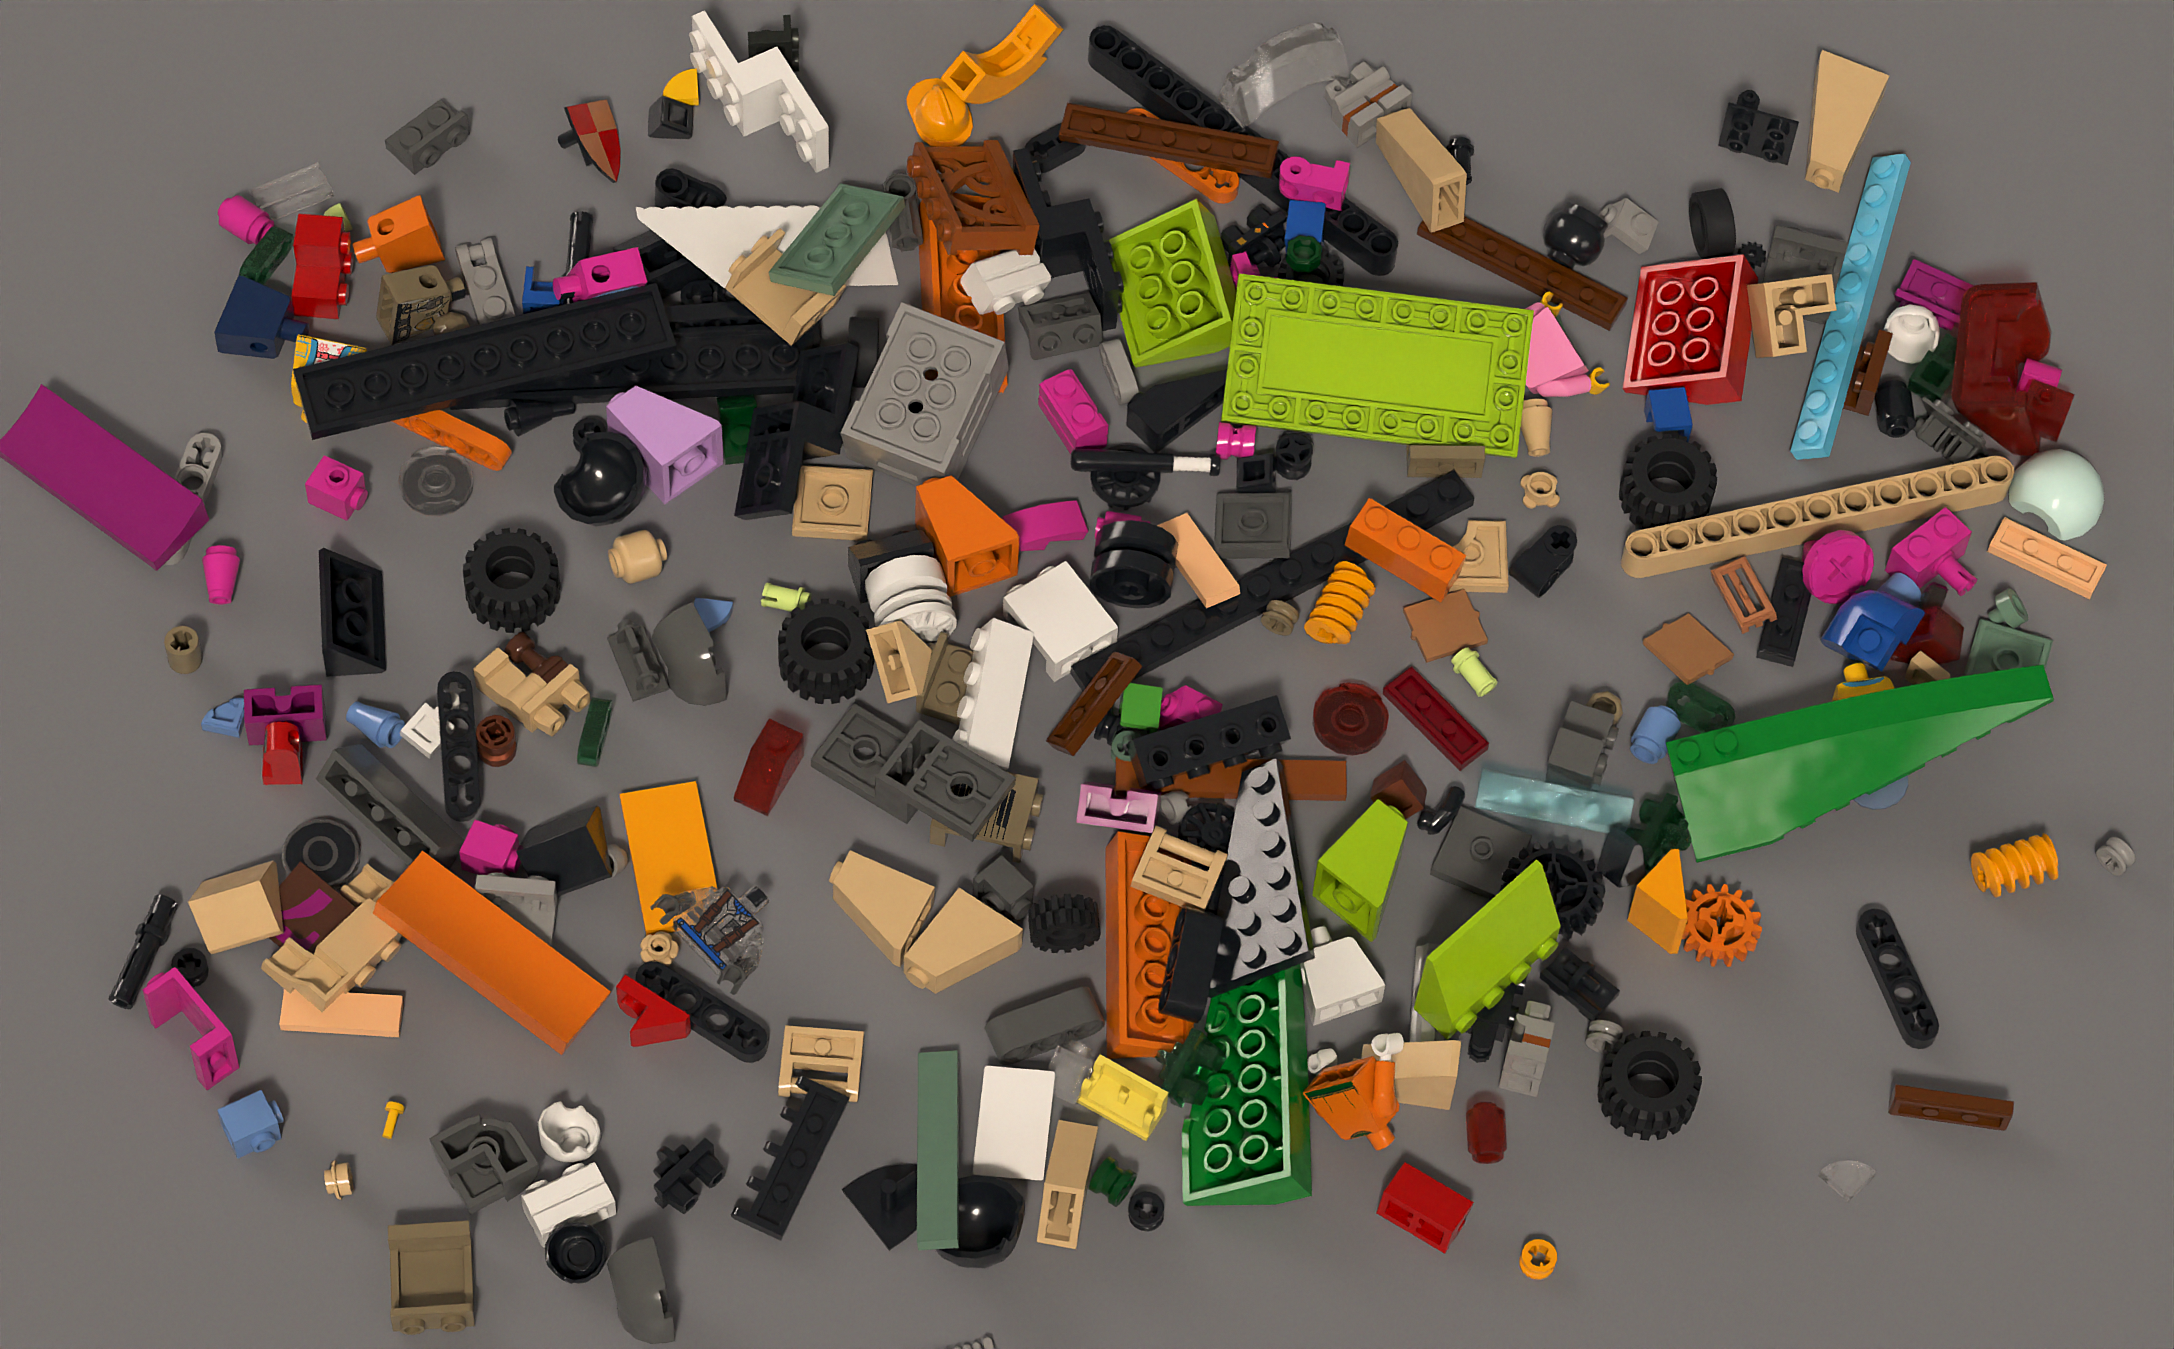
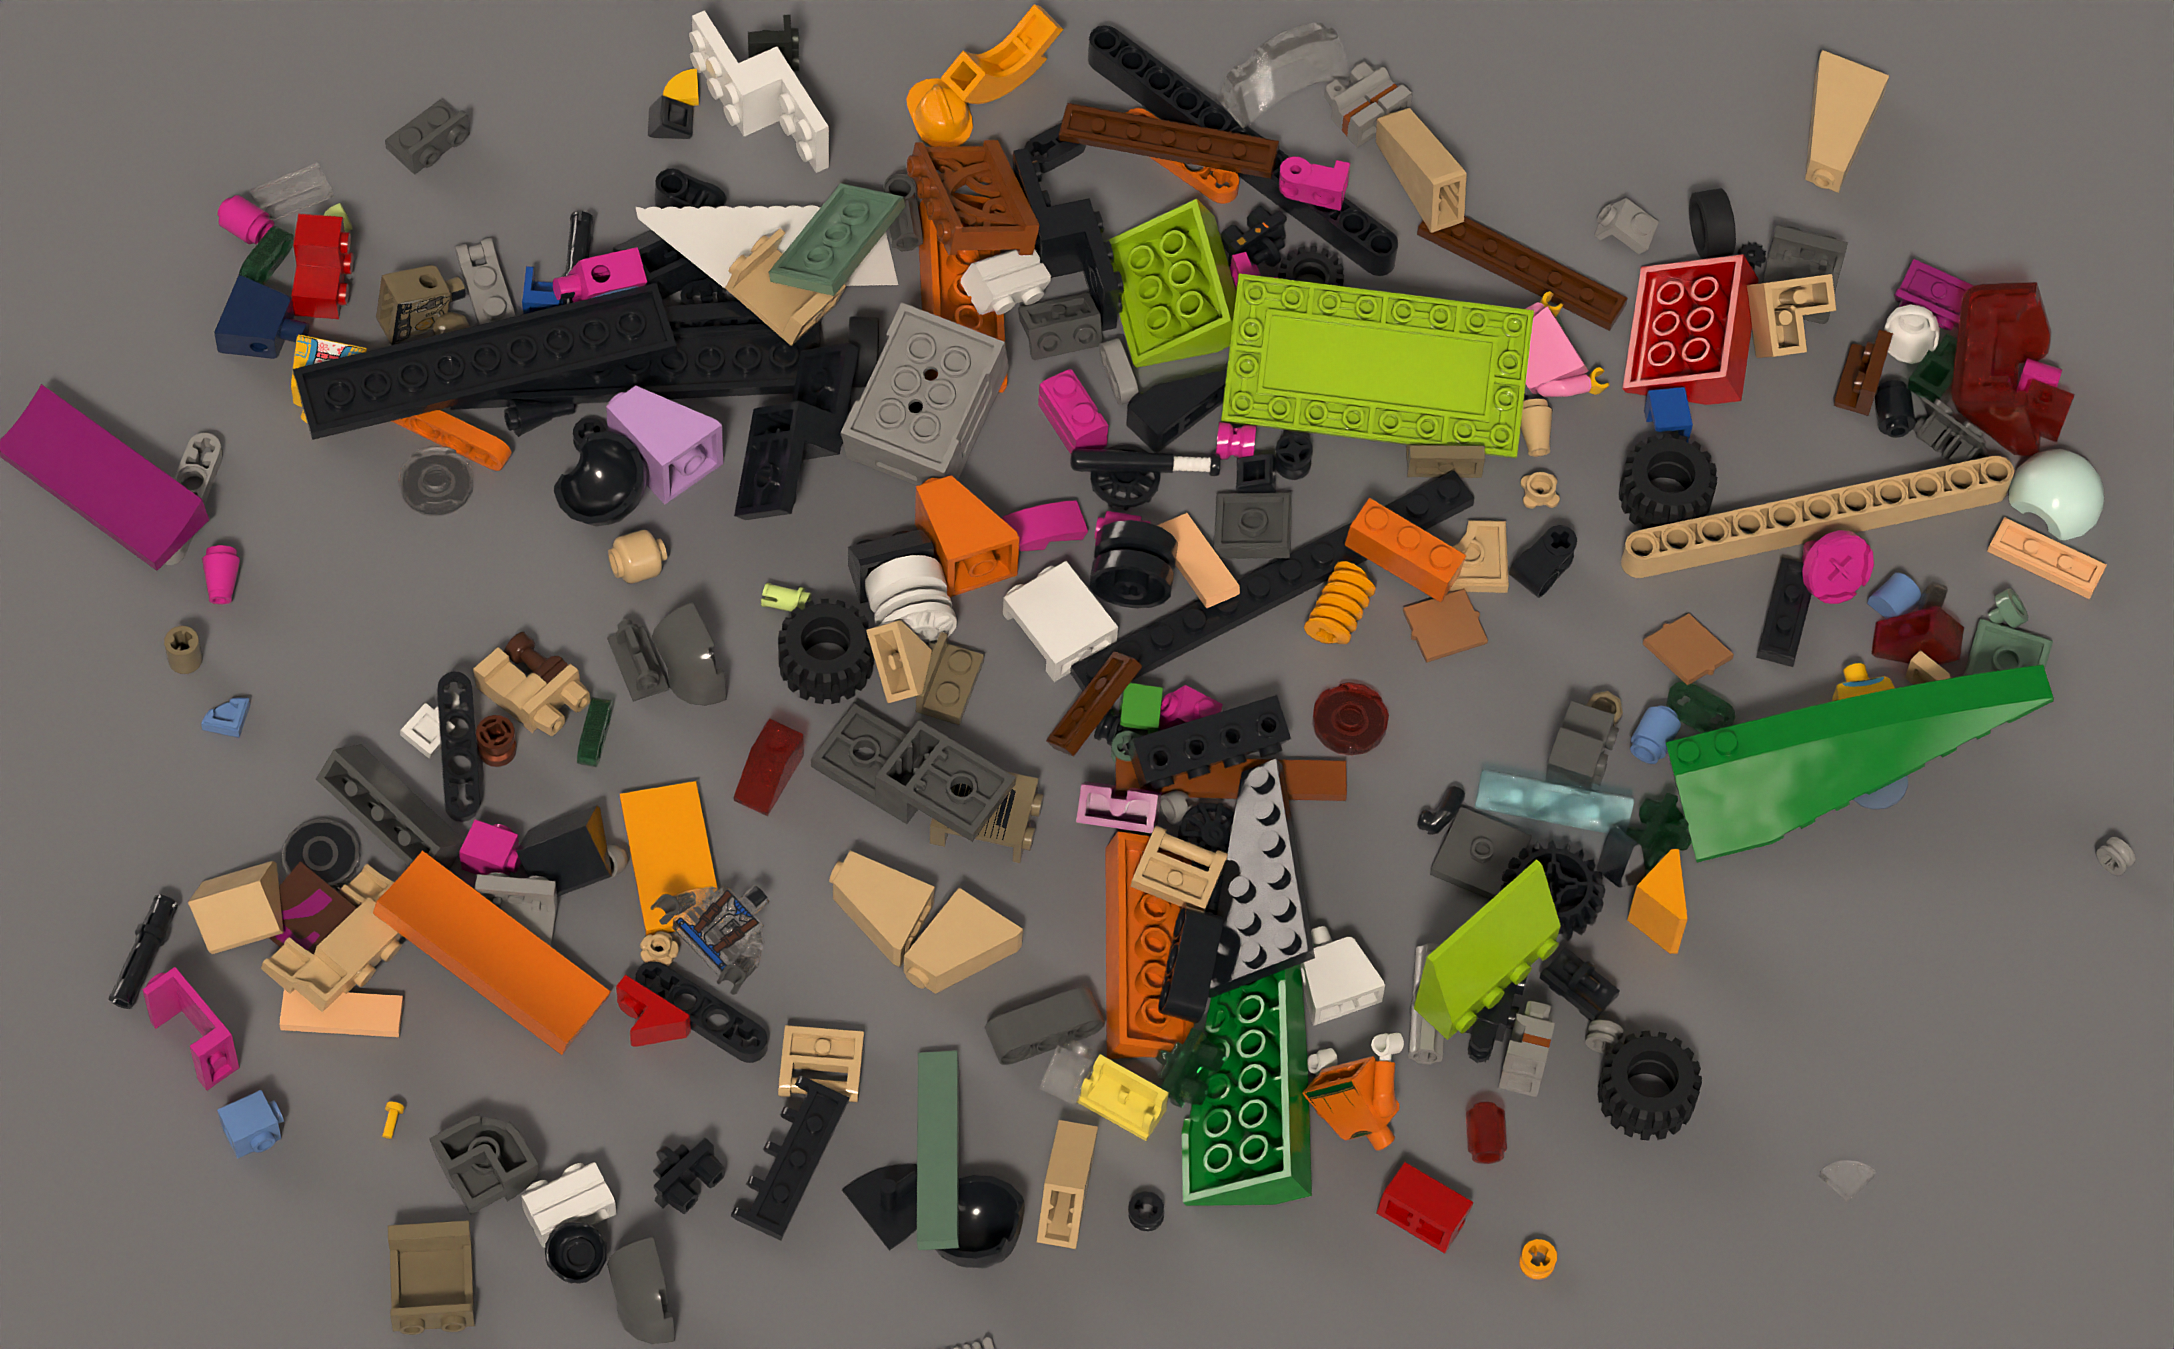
black bush [171,948,209,988] -> none
magenta brick [244,685,327,746] -> none
red leg [262,722,304,785] -> none
dark pink brick [305,455,368,521] -> none
black slope [319,548,386,677] -> none
tan plate [324,1160,354,1200] -> none
medium blue cone [346,701,405,748] -> none
orange torso [352,195,445,273] -> none
black tyre [463,528,561,633] -> none
white hair [538,1101,601,1162] -> none
shield [558,99,620,183] -> none
medium blue tile [694,597,733,632] -> none
dark green slope [716,394,757,465] -> none
tan tile [792,465,873,541] -> none
white brick [952,618,1034,771] -> none
dark grey brick [972,855,1034,921] -> none
white sticker [973,1066,1055,1181] -> none
black tyre [1028,894,1101,953] -> none
dark green wheel [1088,1156,1137,1207] -> none
dark tan bush [1261,600,1299,636] -> none
blue panel [1285,200,1326,255] -> none
dark green tile [1286,235,1322,273] -> none
lime slope [1312,799,1408,942] -> none
tan slope [1353,1040,1461,1110] -> none
copper panel [1370,760,1427,819] -> none
dark red tile [1383,666,1489,771] -> none
black pin [1446,137,1474,185] -> none
yellowish green pin [1451,647,1498,697] -> none
black piece [1543,202,1608,270] -> none
orange gear [1682,884,1762,967] -> none
nougat tile [1711,556,1777,634] -> none
black hinge [1718,90,1799,165] -> none
medium azure plate [1790,154,1911,460] -> none
blue brick [1820,589,1925,672] -> none
black beam [1856,909,1939,1049] -> none
dark pink brick [1885,507,1977,596] -> none
reddish brown tile [1888,1085,2014,1131] -> none
light orange piece [1971,833,2058,897] -> none

